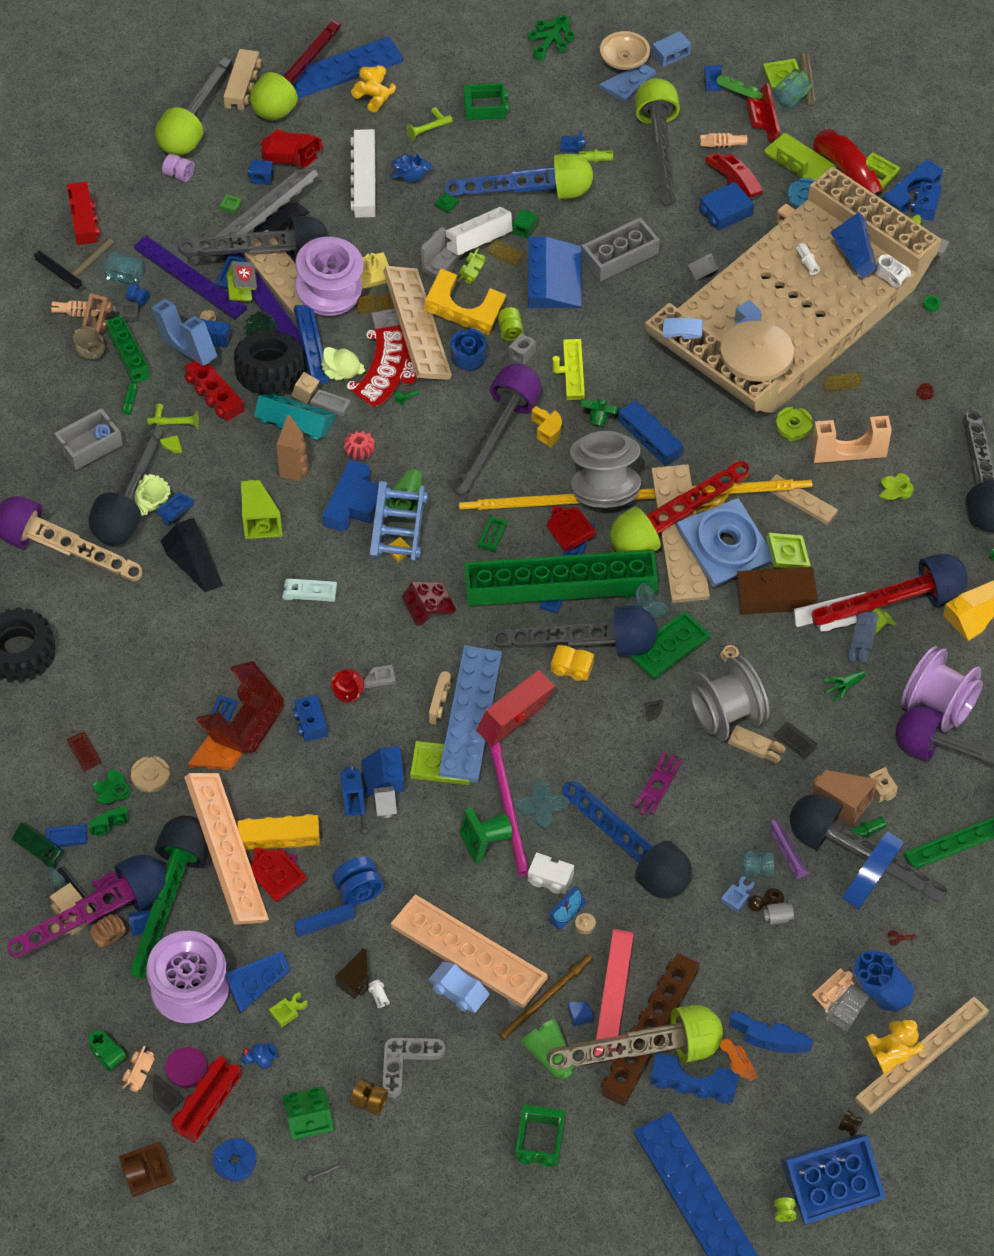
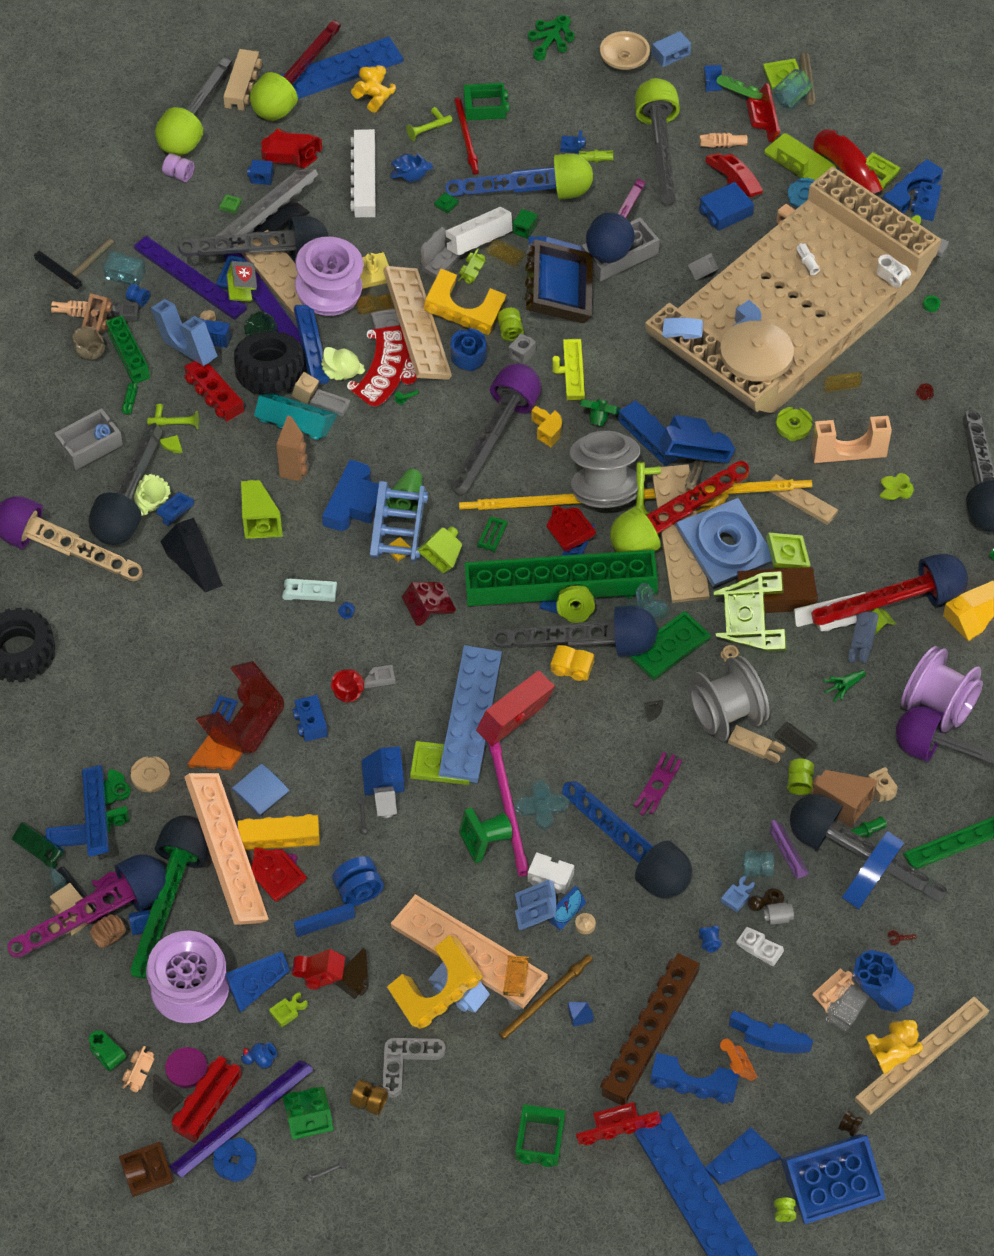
clear red tile [66,731,102,772] -> none
red wedge [67,181,100,245] -> none
blue torso [340,767,365,816] -> none
coral gear [344,430,375,461] -> none
white pin [368,980,390,1008] -> none
tan hinge [429,671,451,725] -> none
bright green cone [521,1019,575,1080] -> none
piece [547,1005,723,1069] -> none
coral beam [594,929,634,1061] -> none
medium blue wing [599,64,656,103] -> none
blue wedge [830,212,877,279] -> none
none -> blue tile [82,765,109,857]
none -> dark purple tile [169,1060,313,1178]
none -> medium blue slope [231,764,290,816]
none -> red hinge [292,949,345,990]
none -> blue hinge [338,602,355,619]
none -> yellow arch [387,935,484,1029]
none -> lime torso [417,527,462,573]
none -> red bar [454,97,479,175]
none -> clear yellow tile [503,955,529,997]
none -> medium blue slope [515,880,556,930]
none -> dark brown window [524,239,593,323]
none -> lime plate [557,586,595,623]
none -> red bracket [576,1102,662,1146]
none -> dark blue piece [586,178,645,263]
none -> lime piece [636,462,661,515]
none -> blue brick [659,415,735,463]
none -> dark tan axle [685,459,703,490]
none -> blue brick [699,926,722,952]
none -> blue wing [705,1127,781,1185]
none -> lime wedge [714,571,787,651]
none -> white slope [736,927,784,966]
none -> lime wheel [787,759,814,795]

